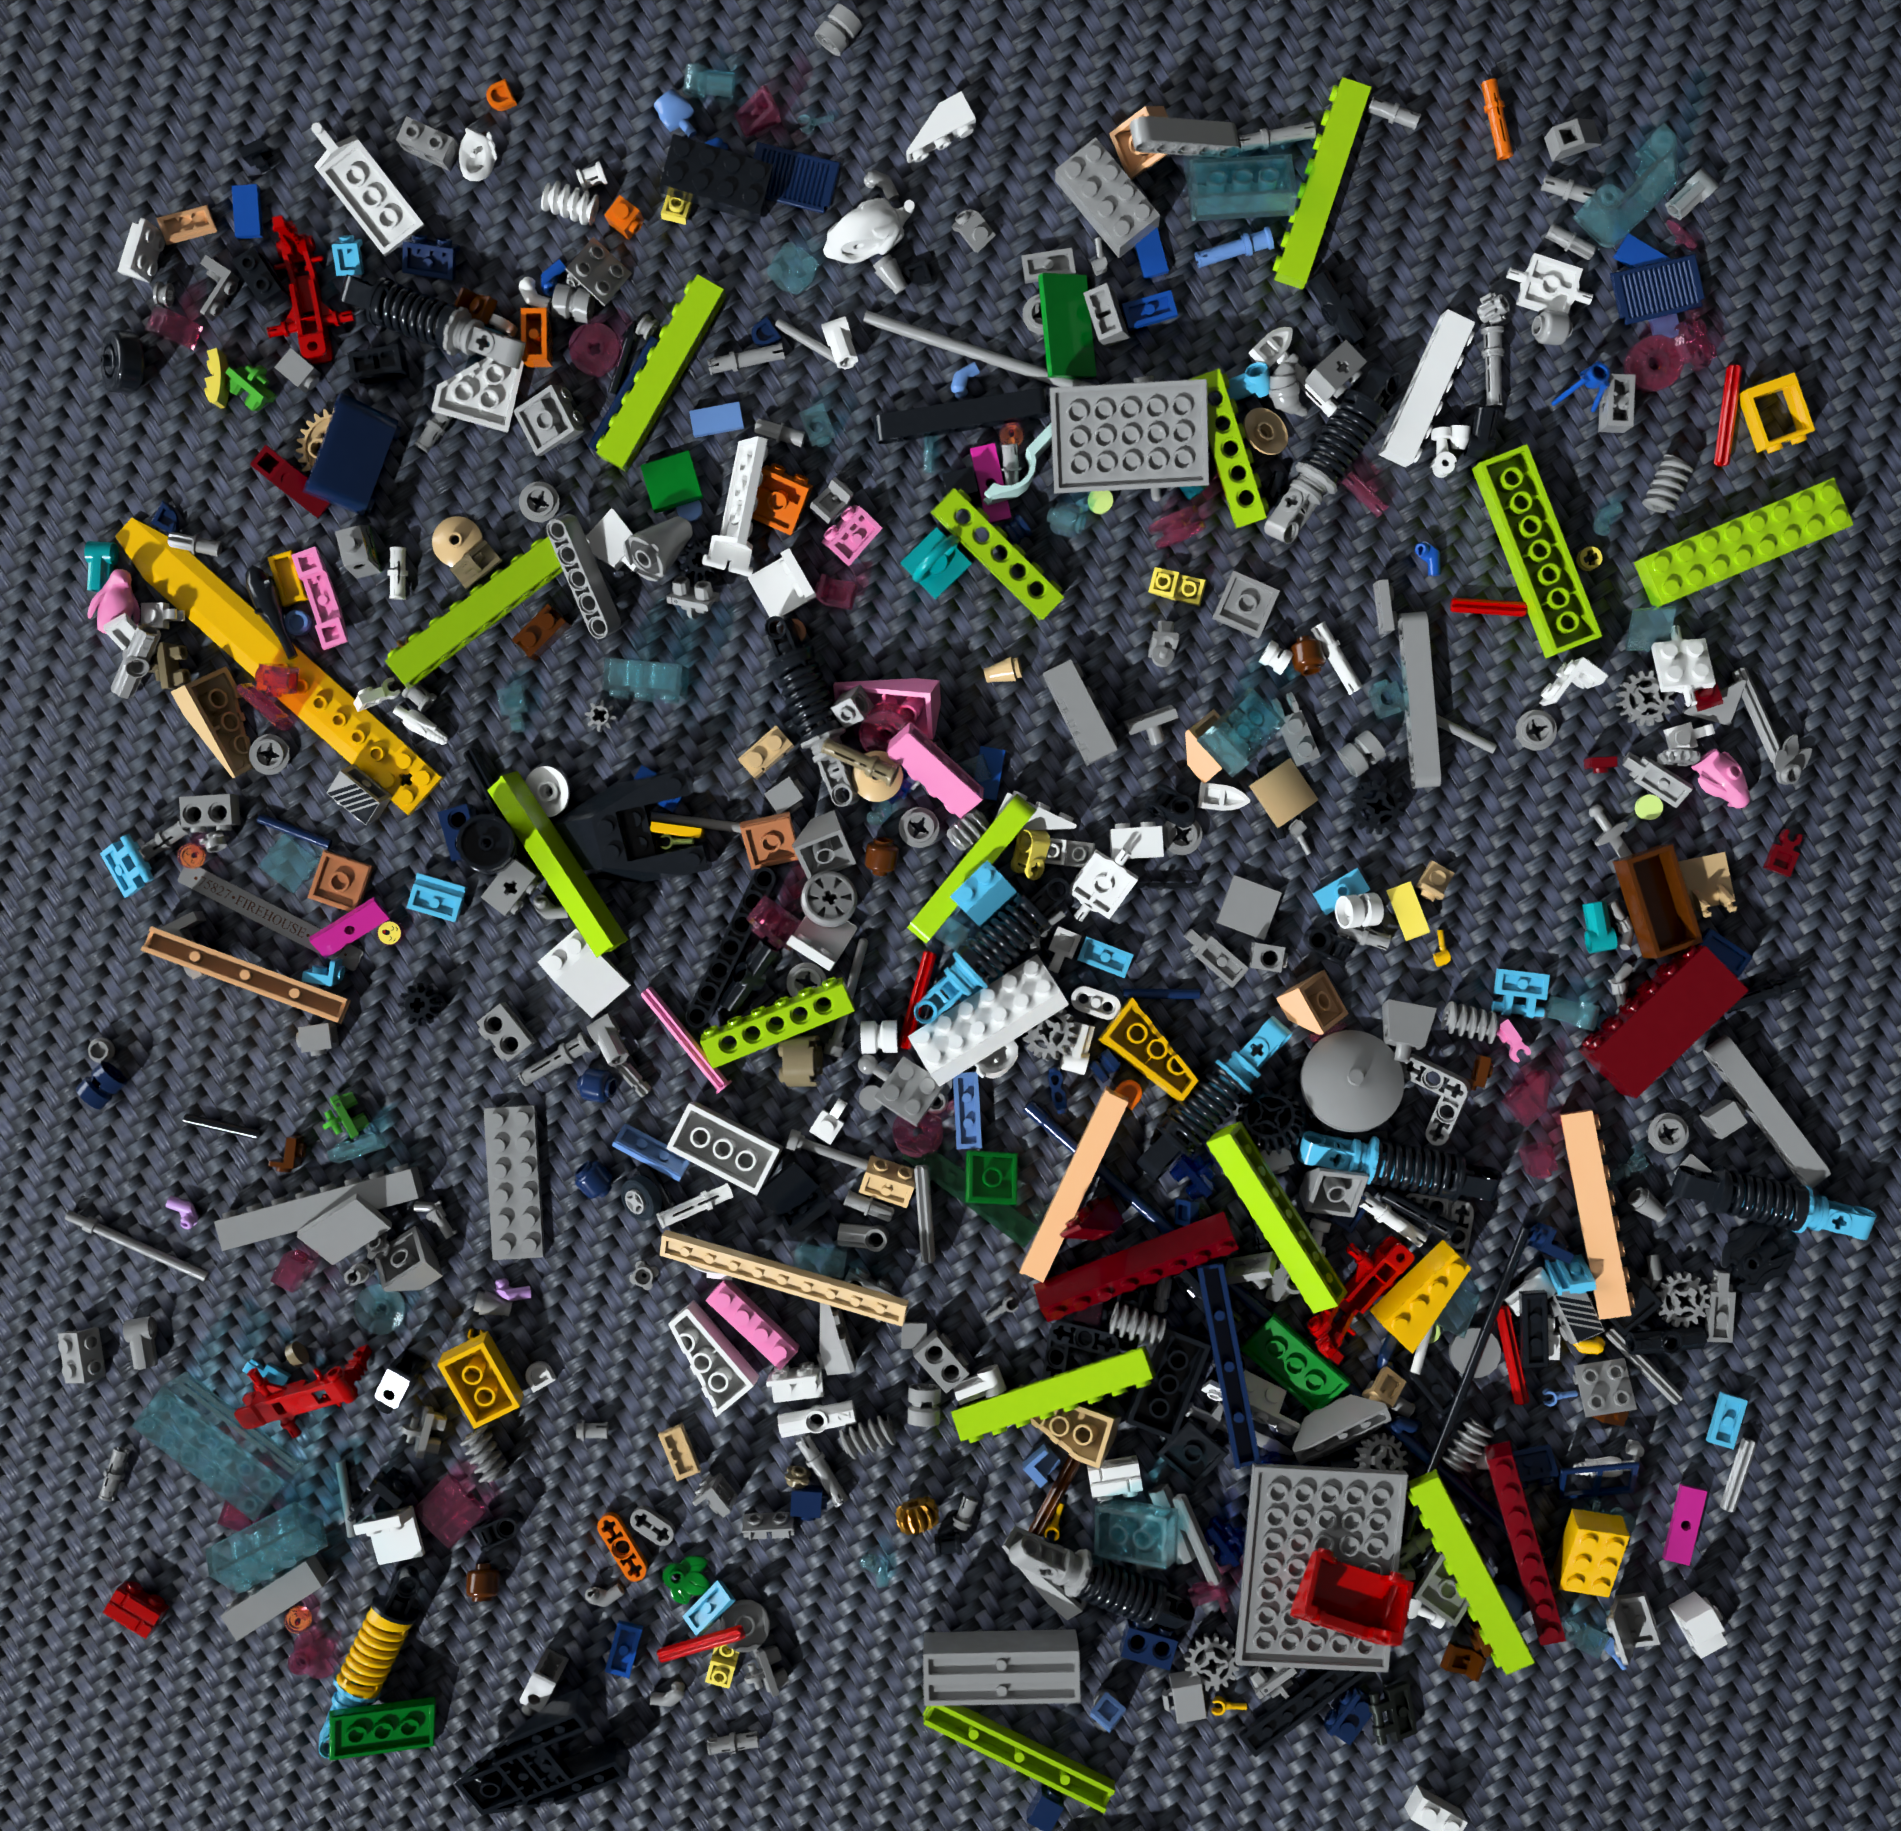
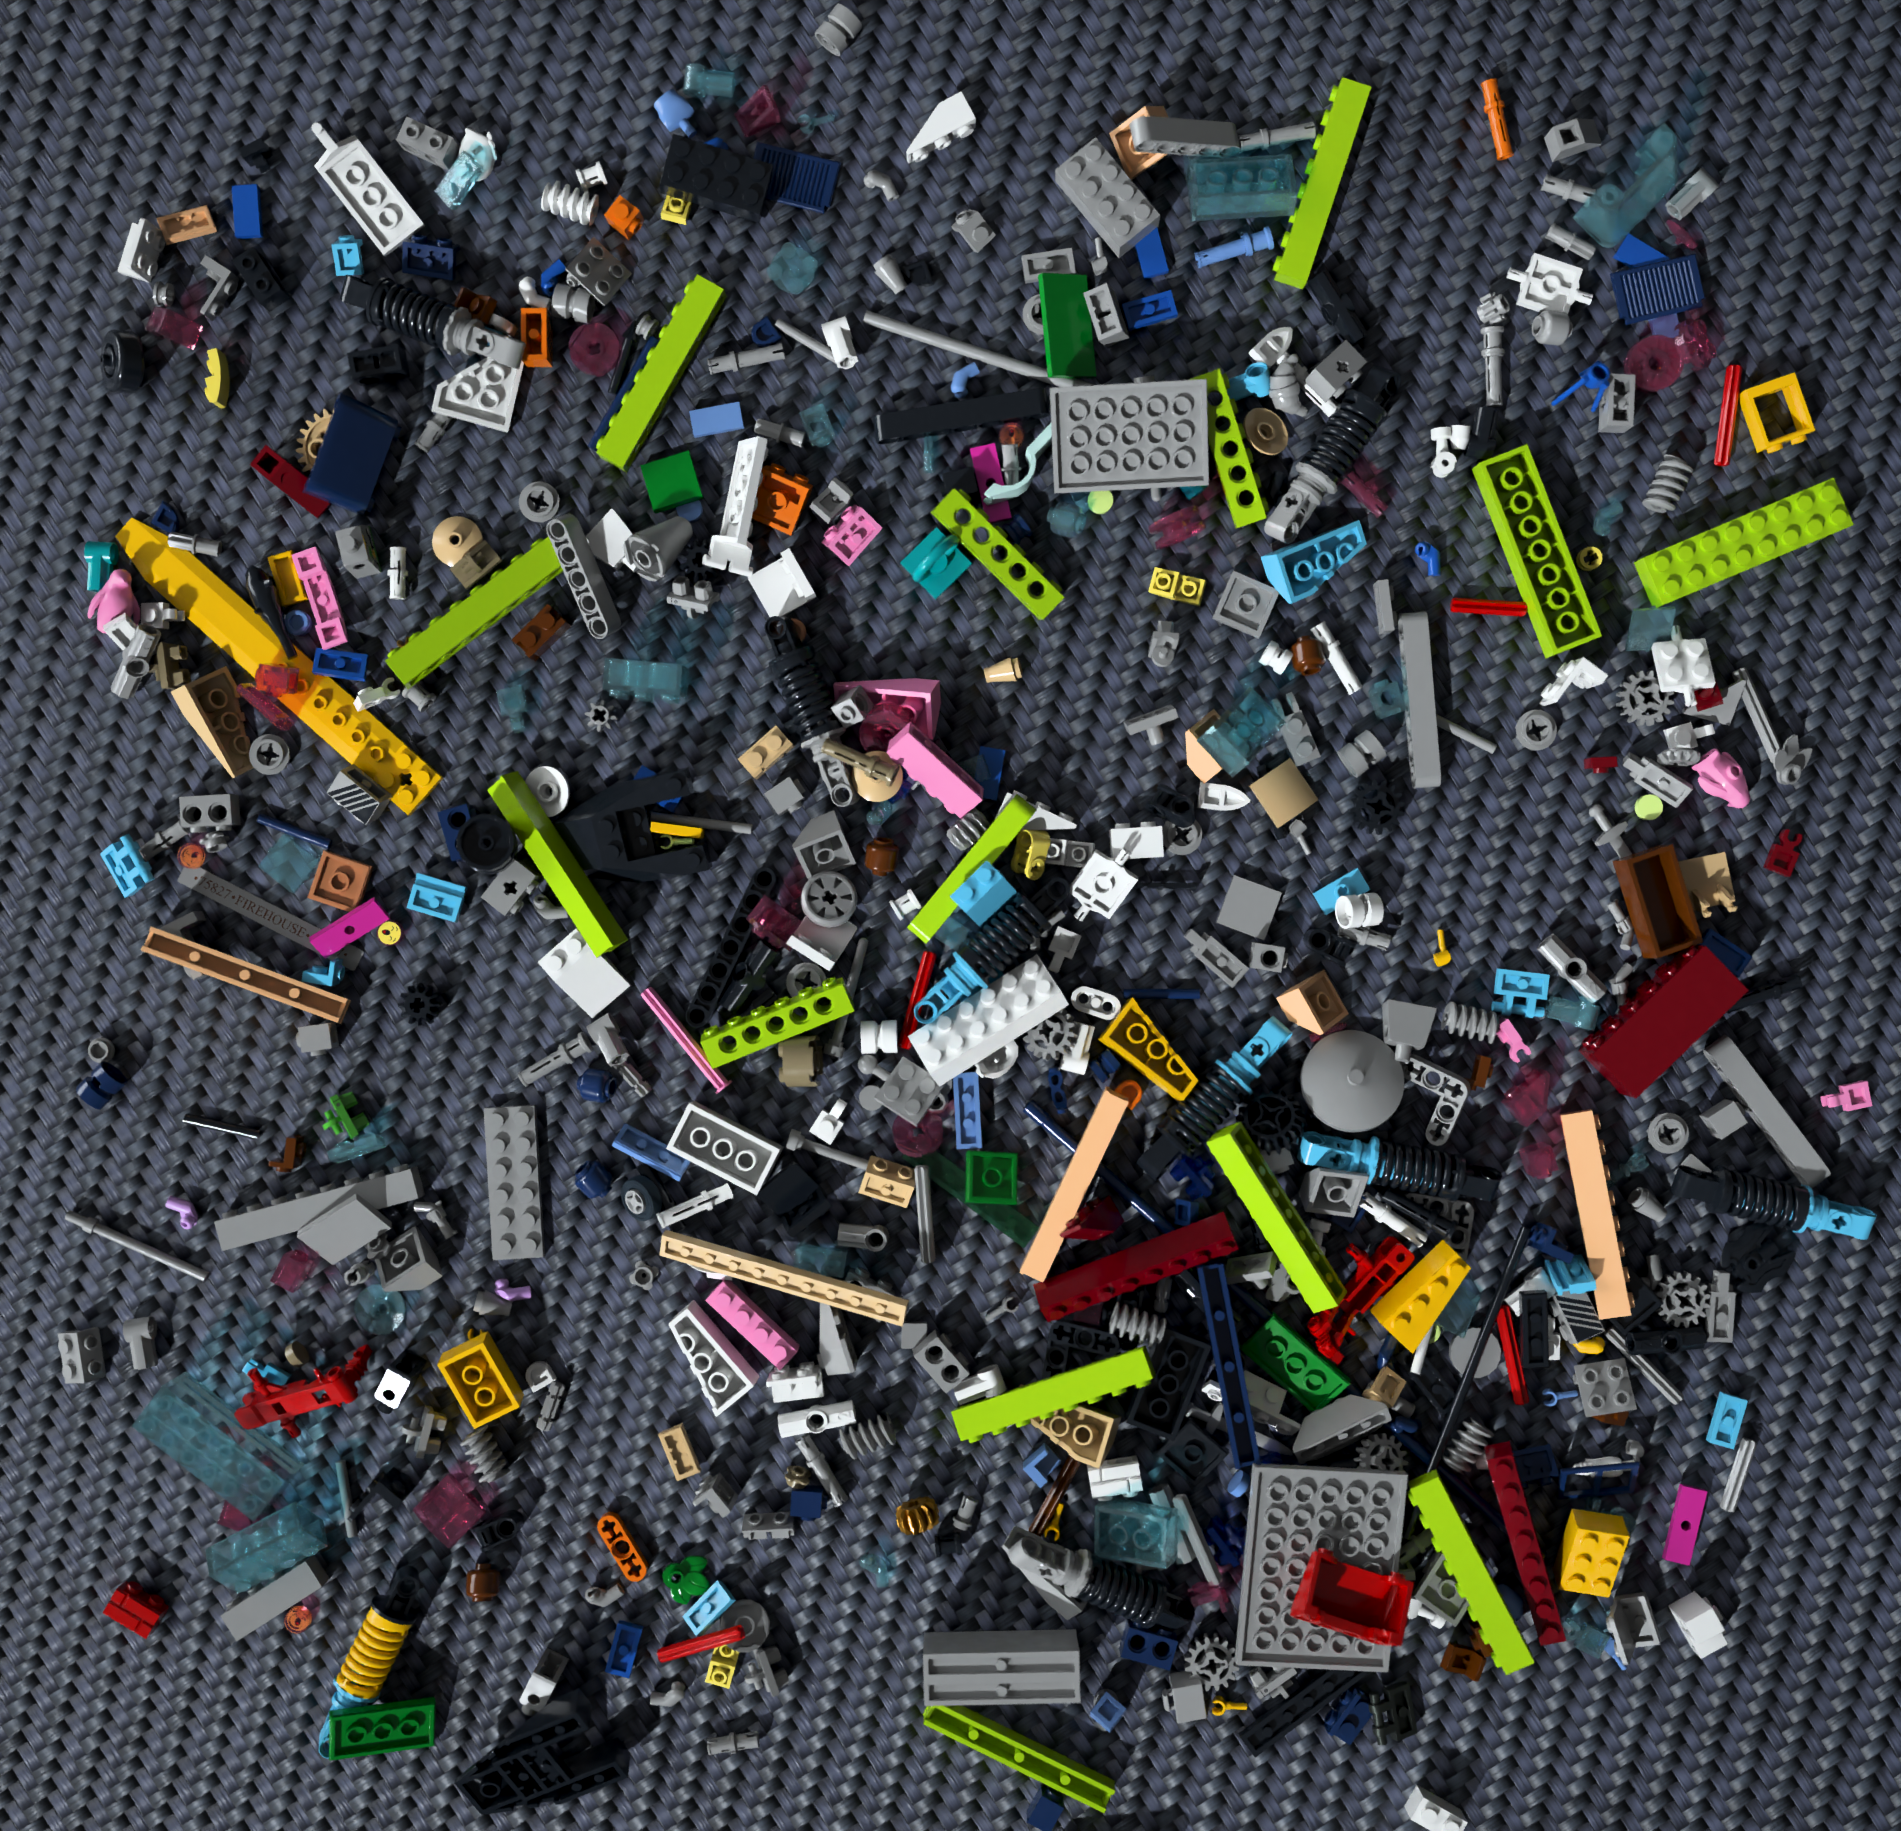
light grey pin [98,1447,131,1502] -> none
bright green hips [226,364,277,411] -> none
red piece [267,215,355,365] -> none
light grey brick [274,348,321,393] -> none
clear pink plate [288,1630,335,1679] -> none
white bracket [353,1506,425,1565] -> none
white piece [393,705,449,745] -> none
black axle [463,748,532,863] -> none
light grey brick [477,1002,537,1062] -> none
orange tile [486,78,517,111] -> none
light grey plate [513,384,585,456] -> none
light grey pin [576,1420,609,1441] -> none
light grey beam [630,1506,675,1546] -> none
nougat tile [739,812,798,870] -> none
clear pink bracket [815,574,858,610] -> none
white piece [823,198,915,264] -> none
light grey axle [843,1190,894,1222] -> none
light grey gear [899,807,939,848] -> none
light grey wheel [907,1383,941,1427] -> none
light grey wedge [1042,660,1118,766] -> none
medium azure plate [1077,936,1134,978] -> none
light grey pin [1367,96,1421,130] -> none
white brick [1378,309,1475,468] -> none
light yellow slope [1386,881,1430,941] -> none
tan bracket [1416,861,1455,902] -> none
teal piece [1582,901,1618,954] -> none
none -> blue plate [312,647,369,682]
none -> clear light blue plate [435,151,484,210]
none -> light grey axle [536,1381,565,1431]
none -> white bush [889,888,922,921]
none -> medium blue tile [1227,1470,1250,1497]
none -> medium azure wedge [1261,520,1367,604]
none -> light grey piece [1537,934,1608,1004]
none -> bright pink plate [1820,1080,1872,1111]

